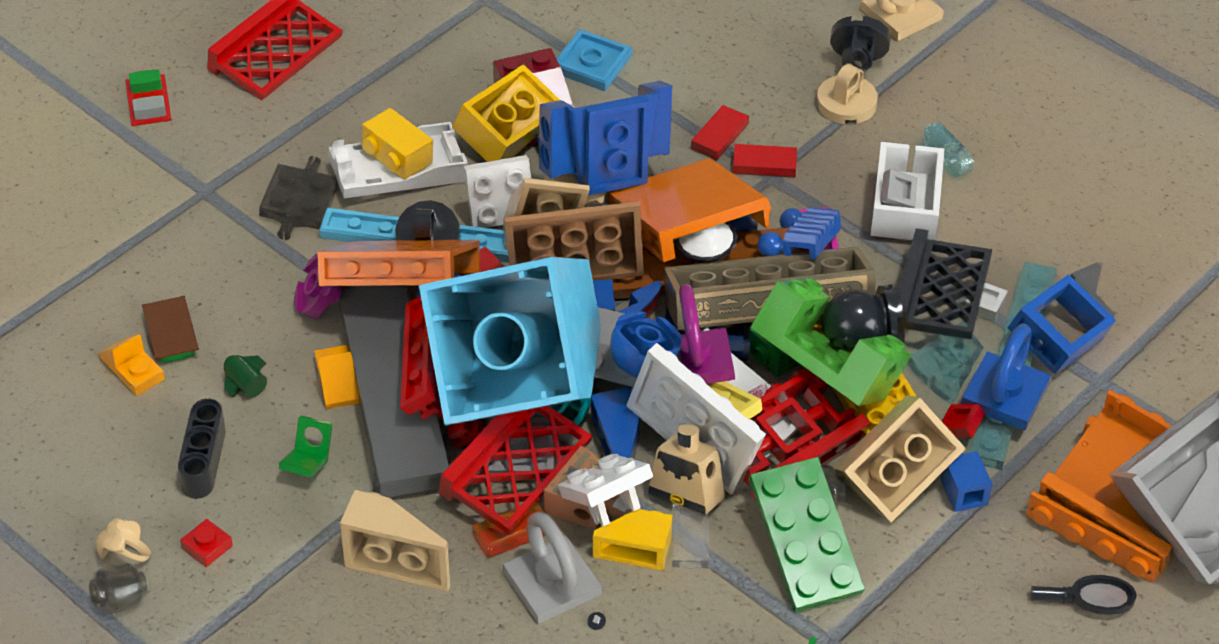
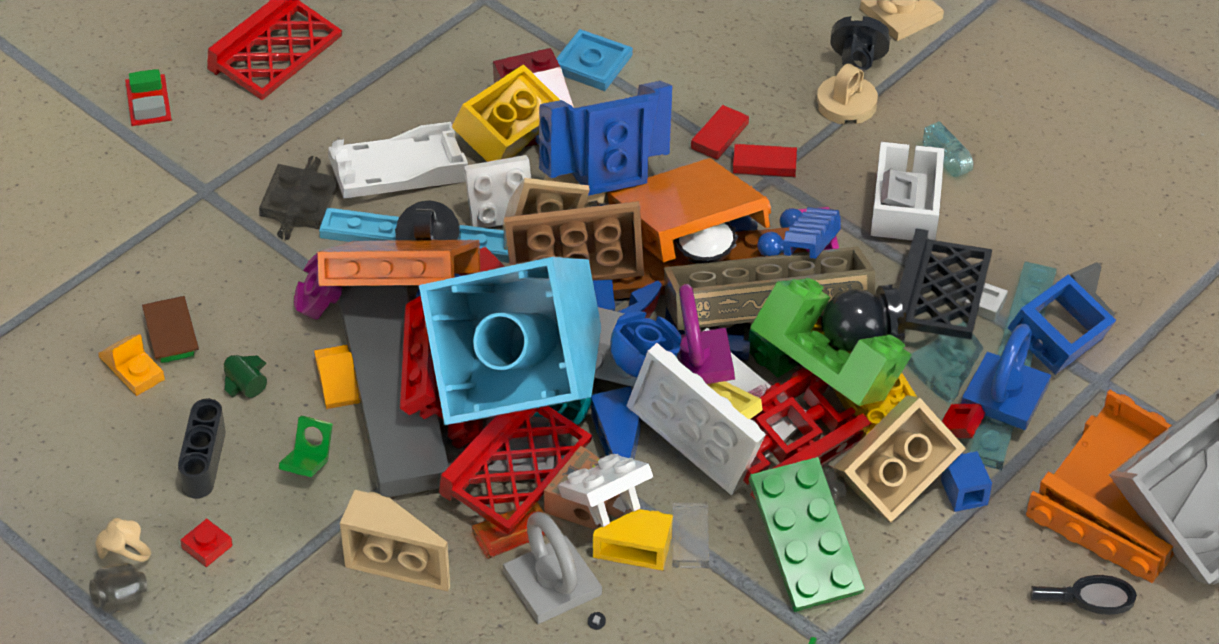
yellow brick [362,108,434,180] -> none
tan torso [648,424,724,515] -> none

